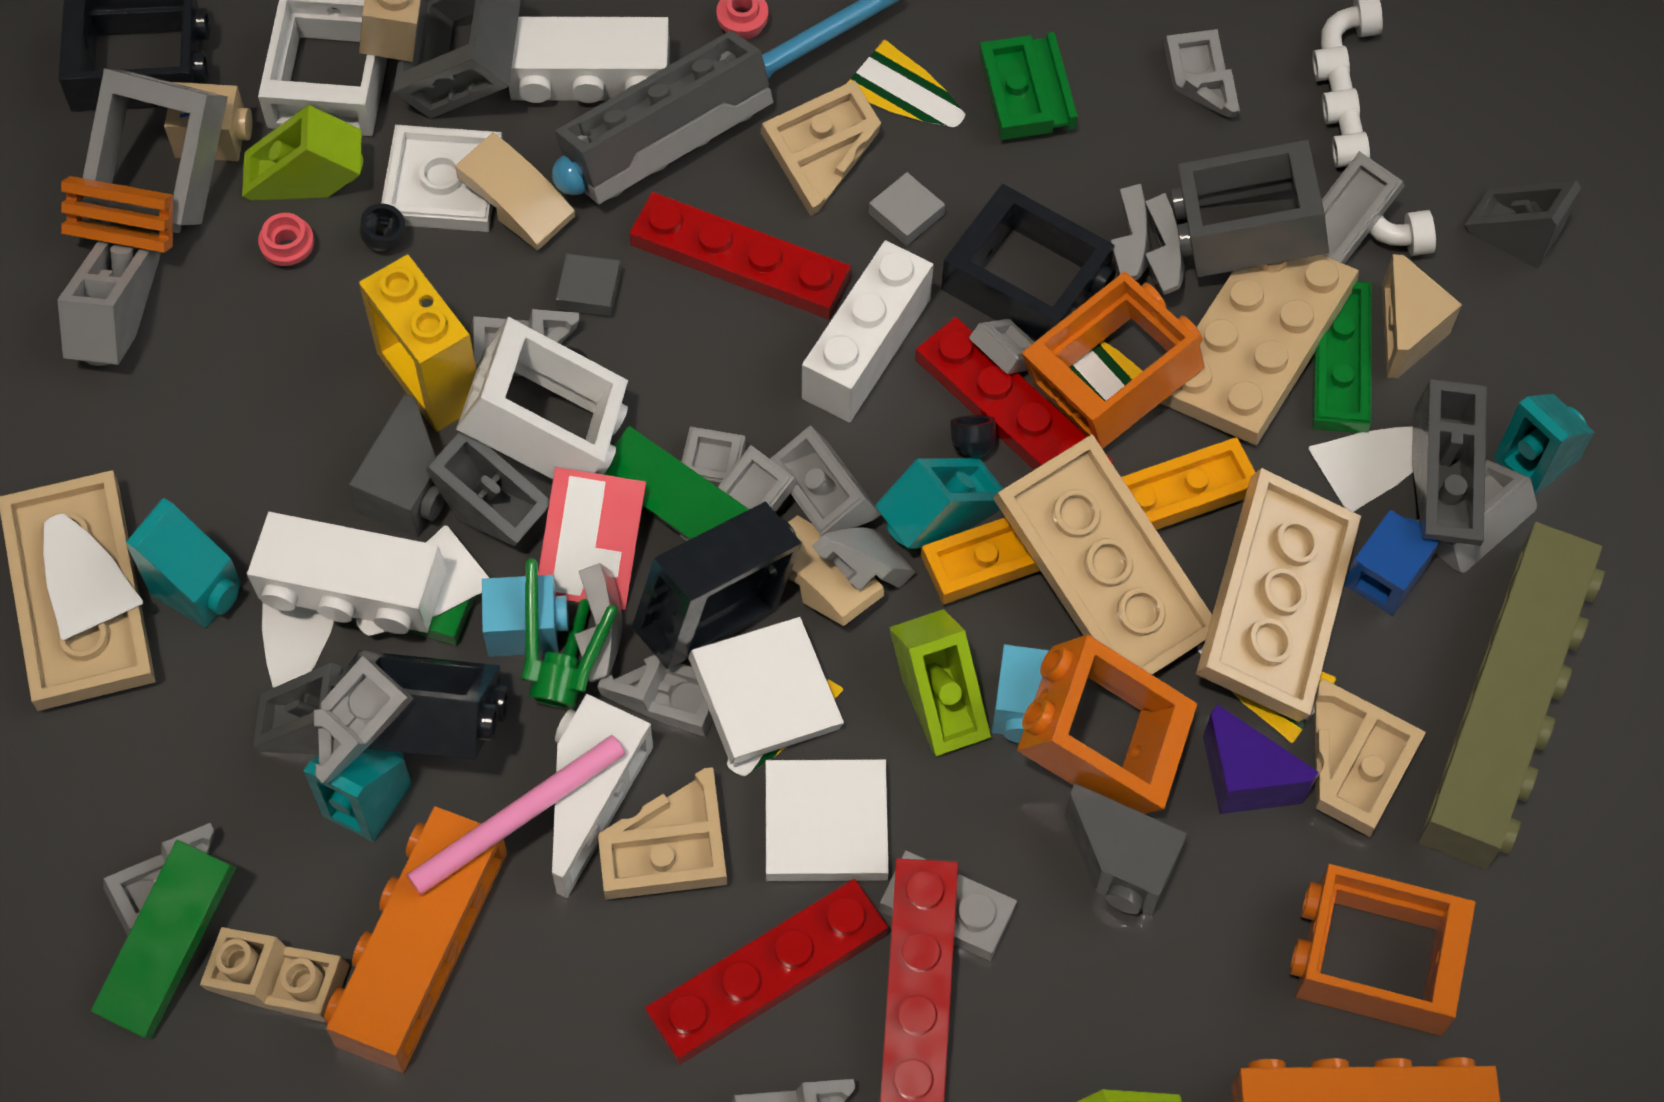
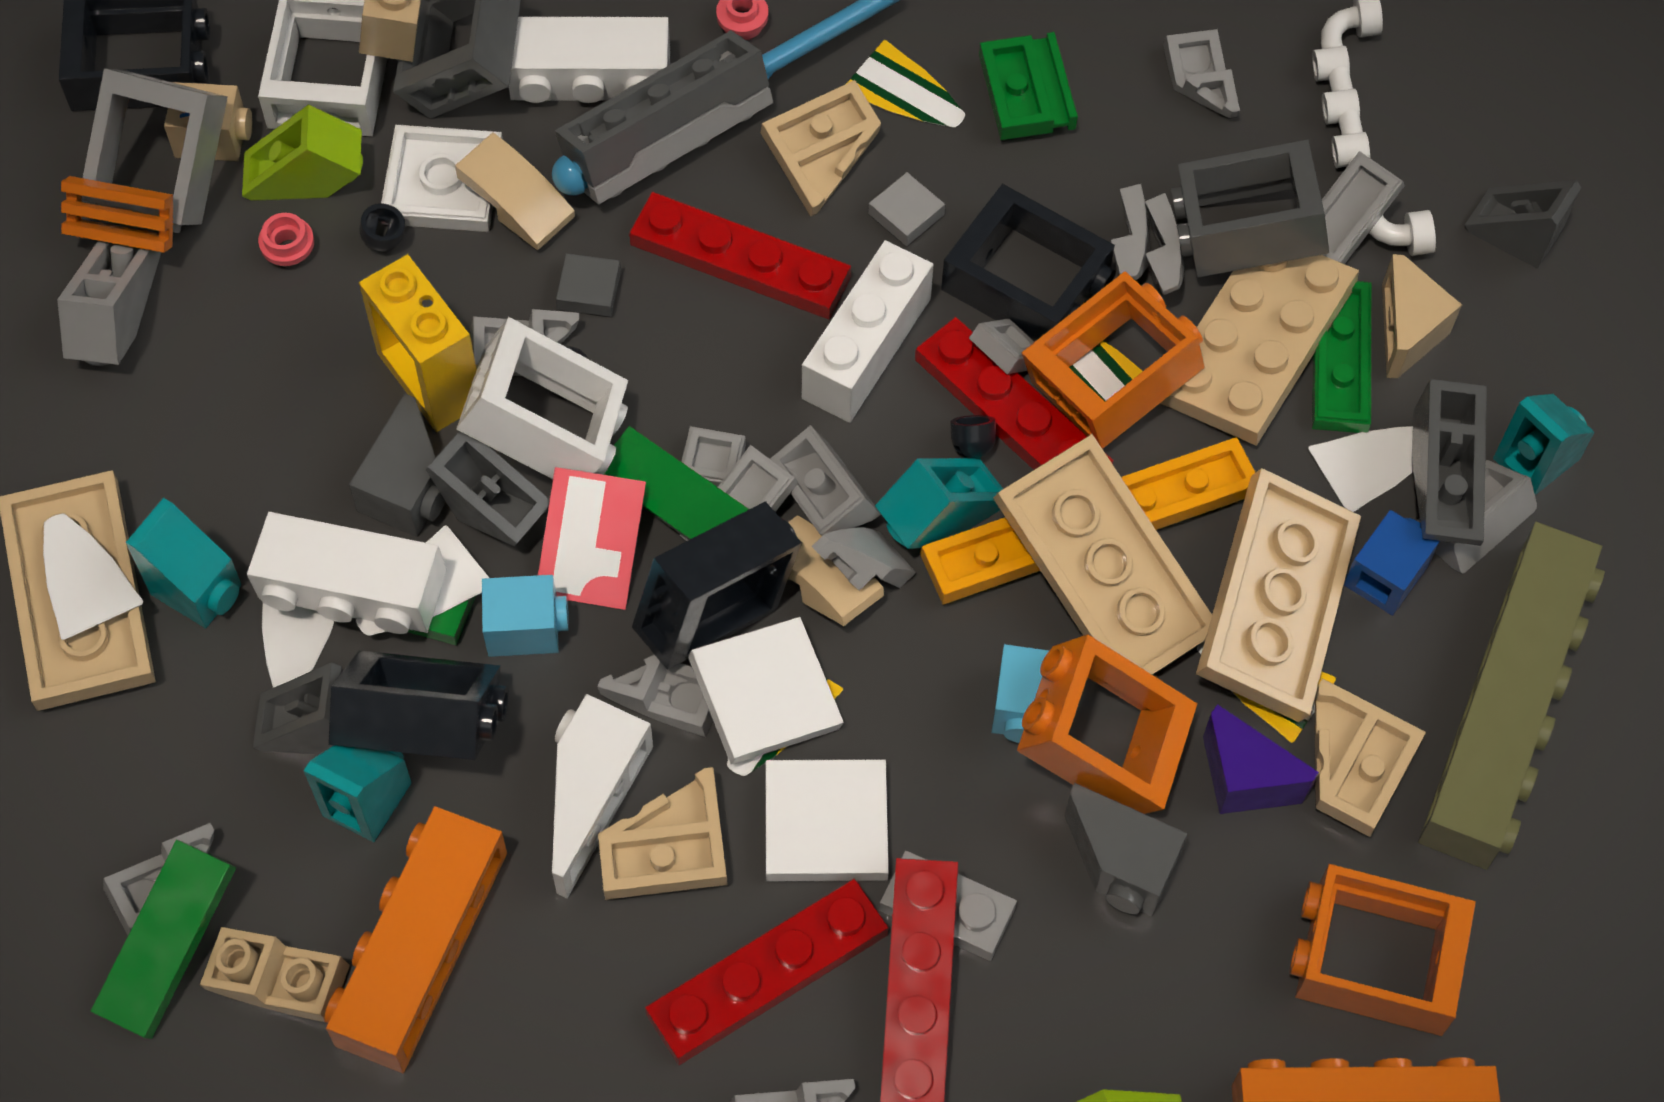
light grey slope [314,656,413,784] -> none
bright pink bar [407,735,625,895] -> none
green plant [520,558,618,709] -> none
light grey slope [574,563,623,682] -> none
lime slope [889,609,991,756] -> none

